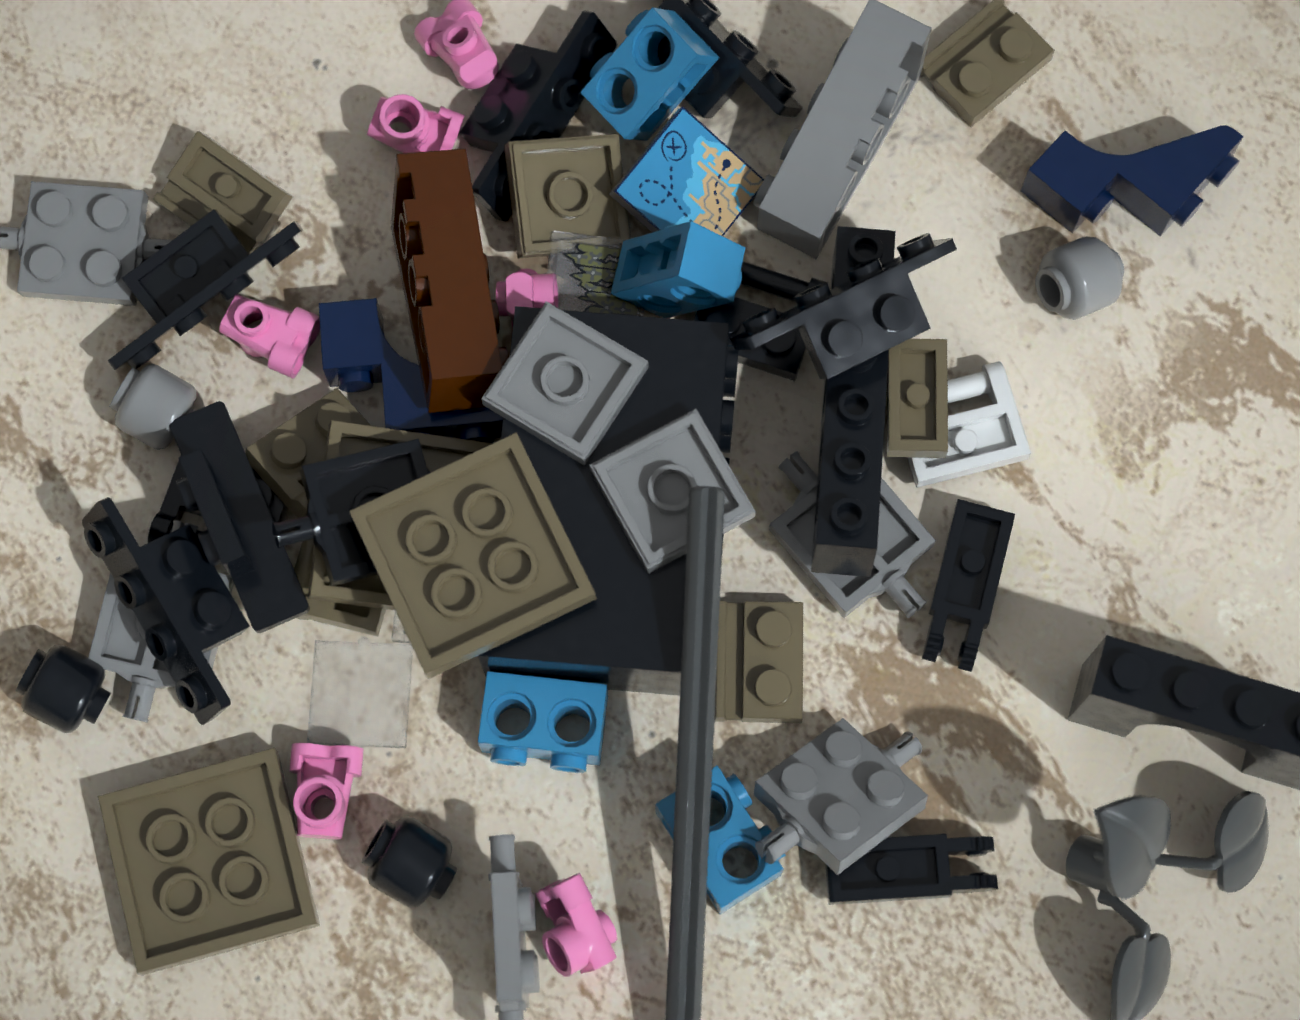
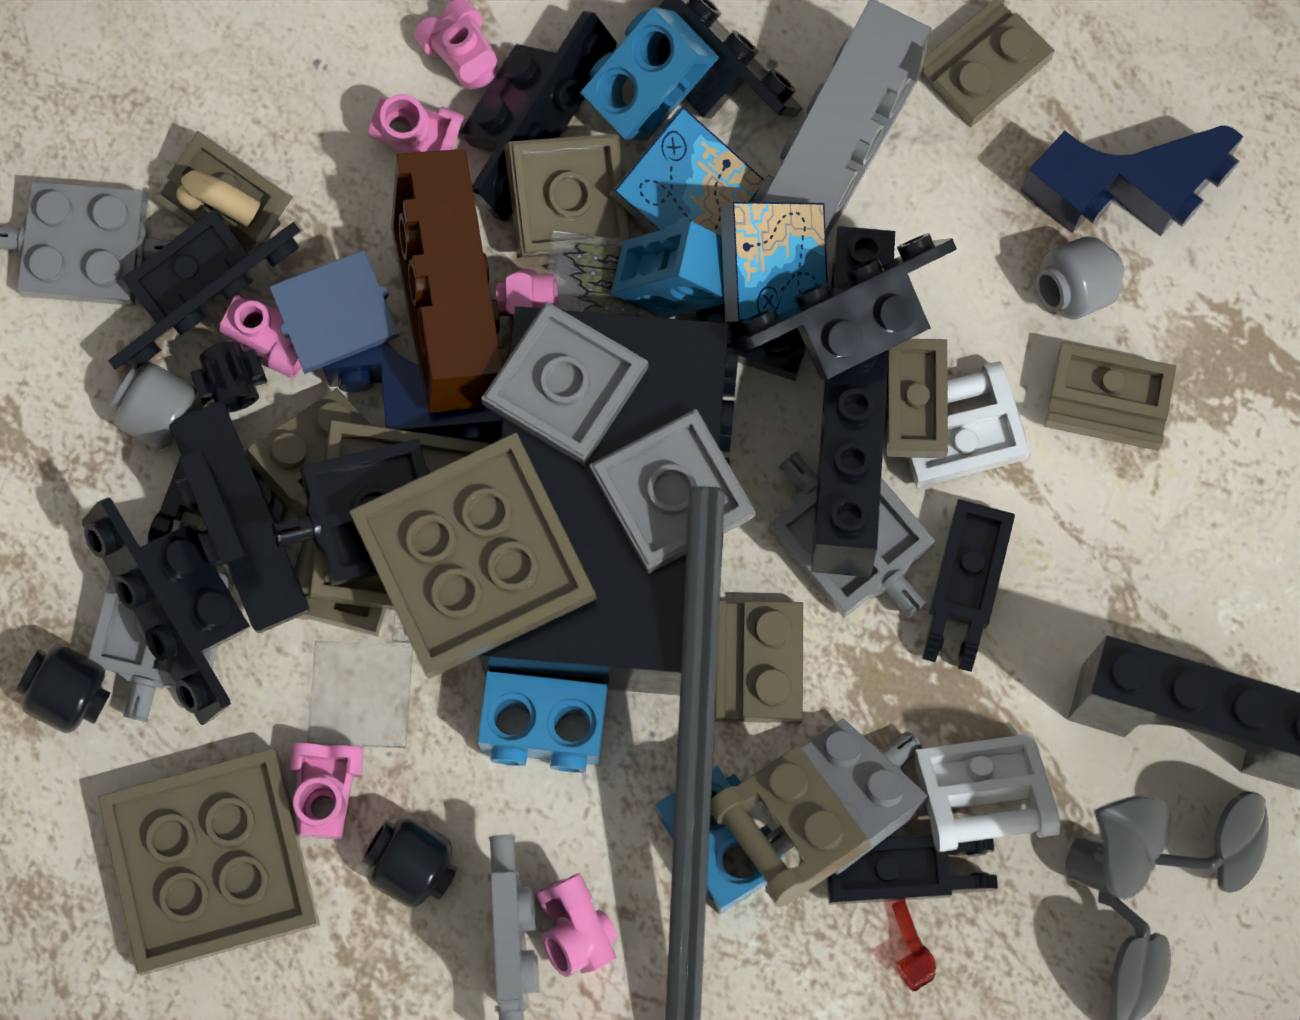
none -> tan arm [176,170,261,227]
none -> black gear [190,341,267,413]
none -> sand blue piece [269,250,400,374]
none -> dark tan plate [710,744,871,907]
none -> tile [720,202,828,322]
none -> clear red hand [891,900,936,992]
none -> white plate [914,733,1060,852]
none -> dark tan plate [1044,342,1177,451]

